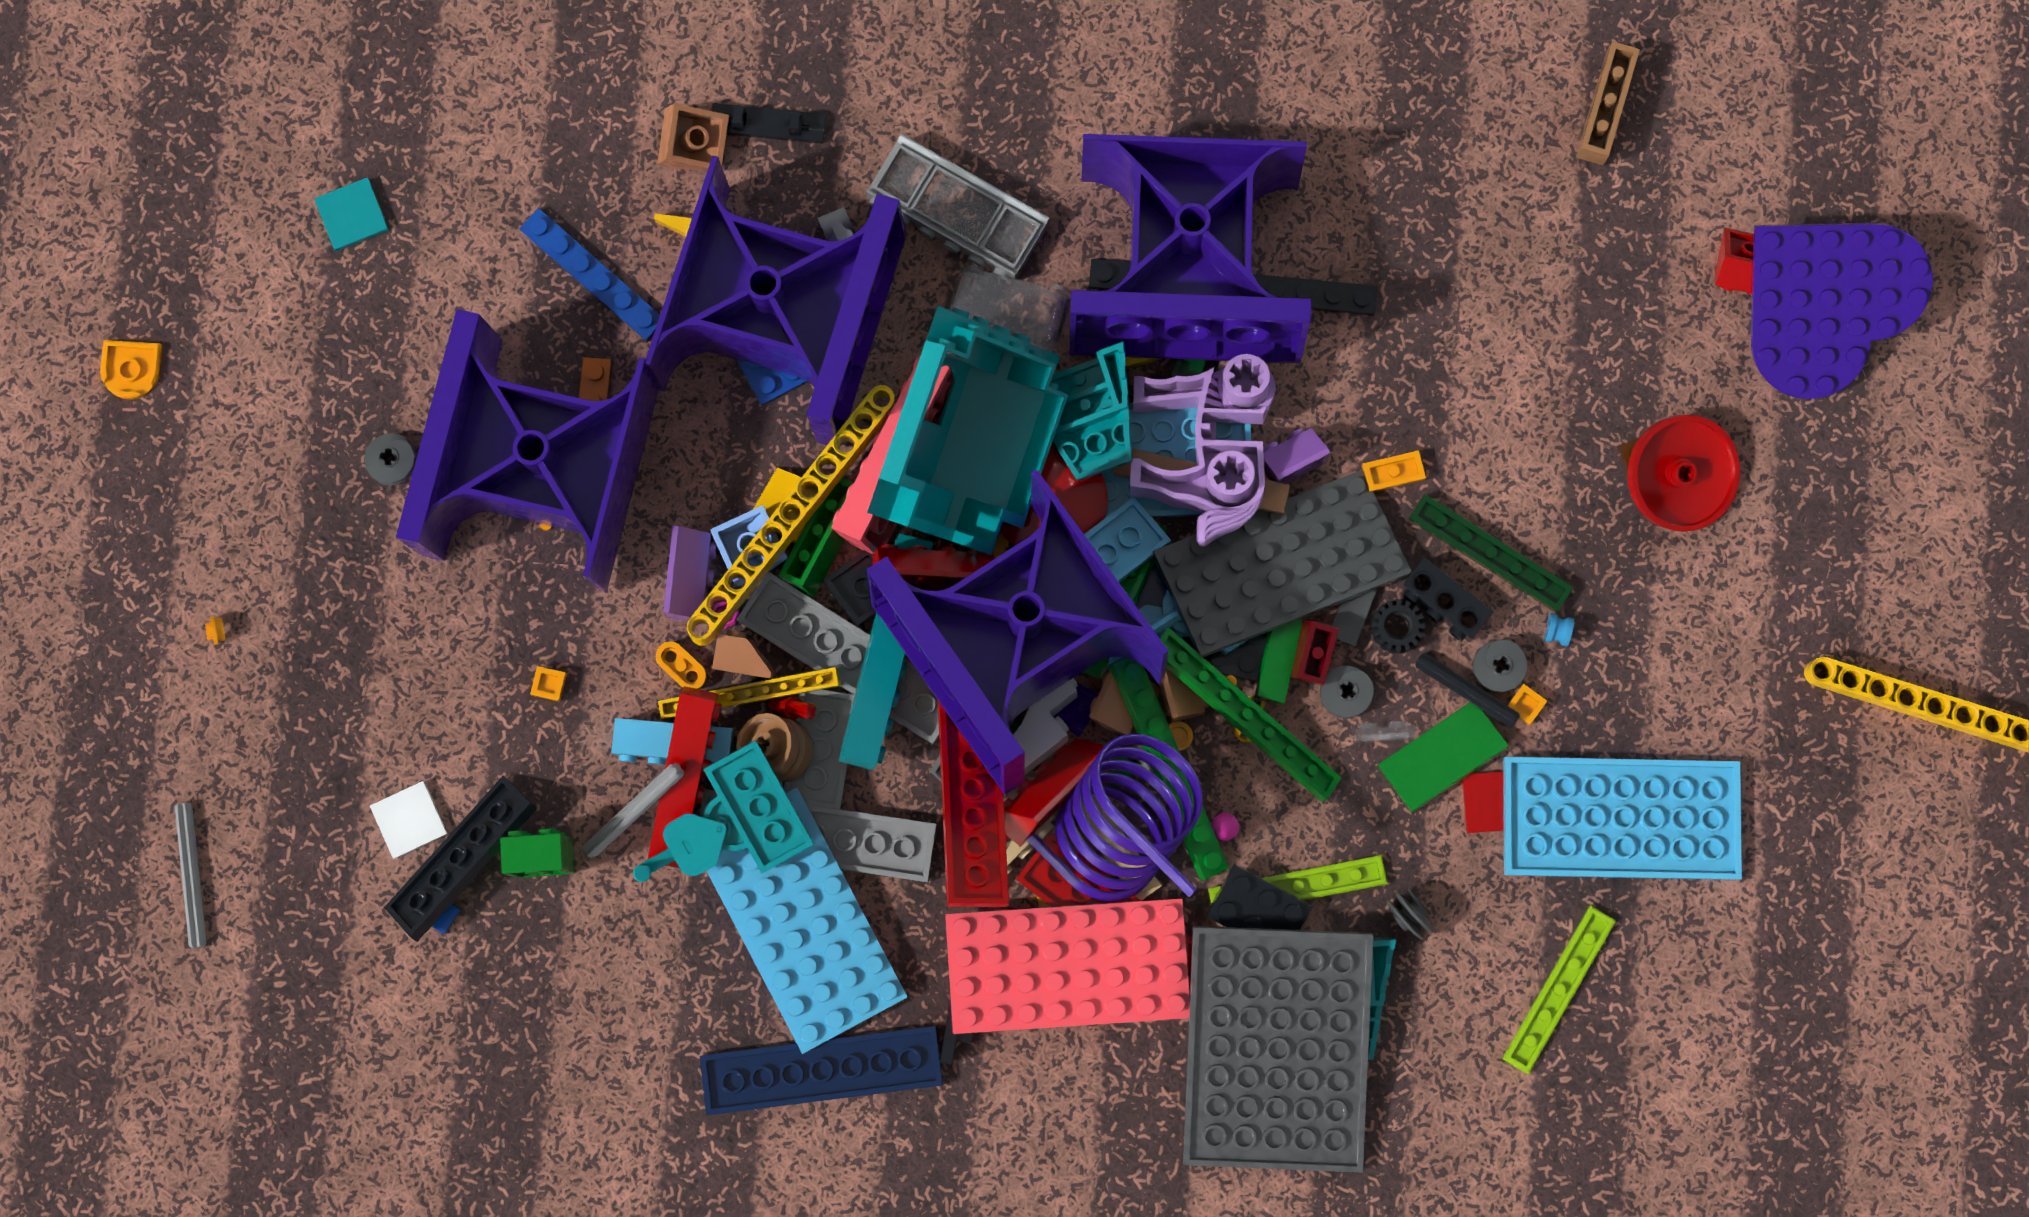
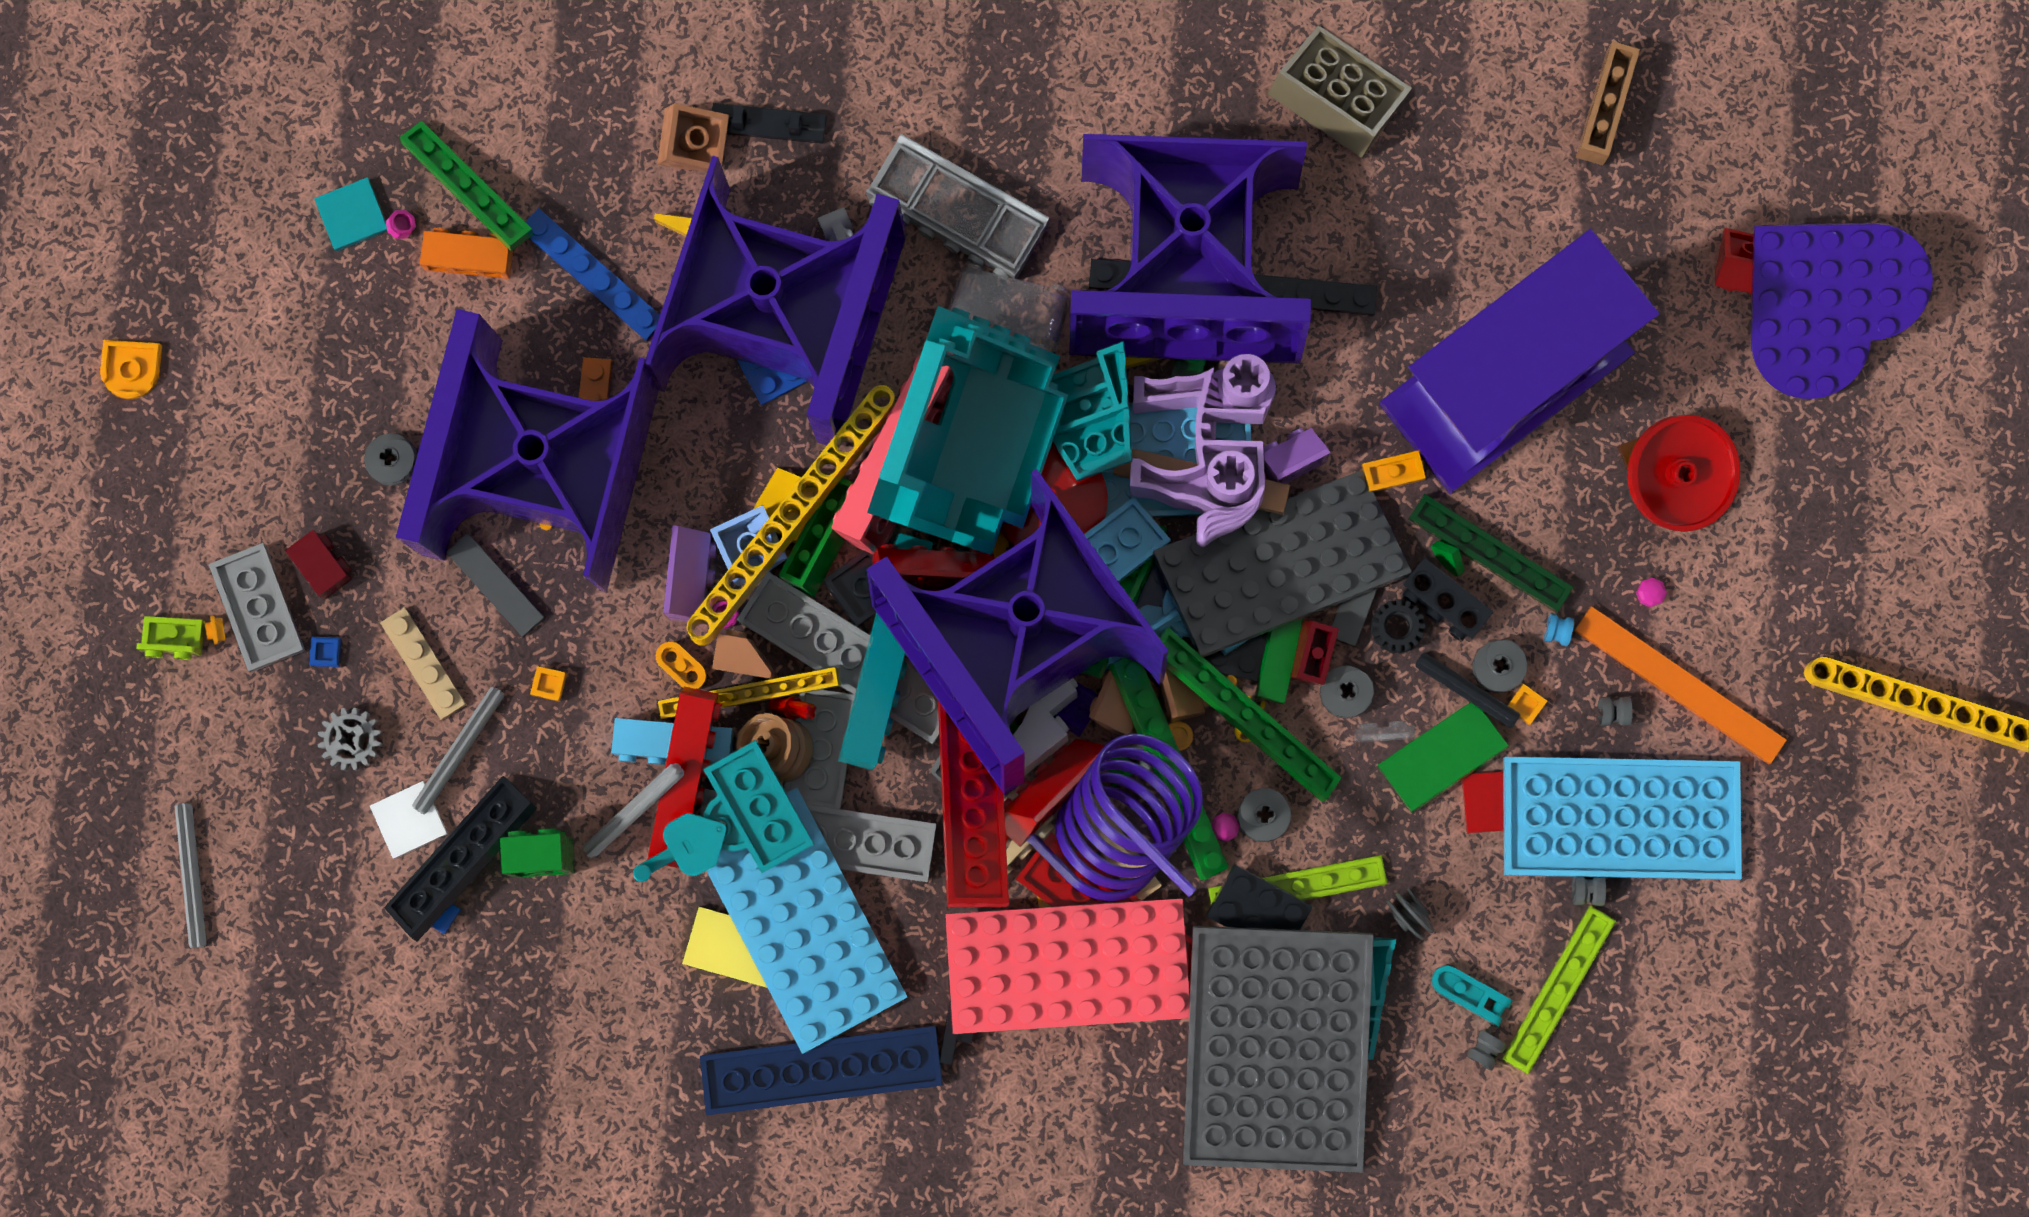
none -> lime bracket [136,616,205,660]
none -> light grey plate [209,543,306,672]
none -> dark red brick [285,530,352,600]
none -> blue tile [309,637,342,668]
none -> light grey gear [318,708,383,771]
none -> tan plate [380,607,467,721]
none -> dark pink tile [386,210,416,239]
none -> green plate [399,121,533,252]
none -> light grey axle [412,686,504,814]
none -> orange brick [420,228,513,279]
none -> dark grey tile [446,533,545,638]
none -> light yellow tile [682,907,767,988]
none -> dark grey piece [1237,788,1291,842]
none -> dark tan slope [1268,25,1412,158]
none -> dark purple piece [1379,228,1660,495]
none -> green tile [1431,540,1465,577]
none -> teal plate [1431,966,1513,1027]
none -> dark grey wheel [1466,1030,1507,1071]
none -> dark grey wheel [1572,876,1606,906]
none -> orange tile [1574,606,1787,764]
none -> dark grey wheel [1598,697,1633,726]
none -> dark pink tile [1636,578,1667,607]

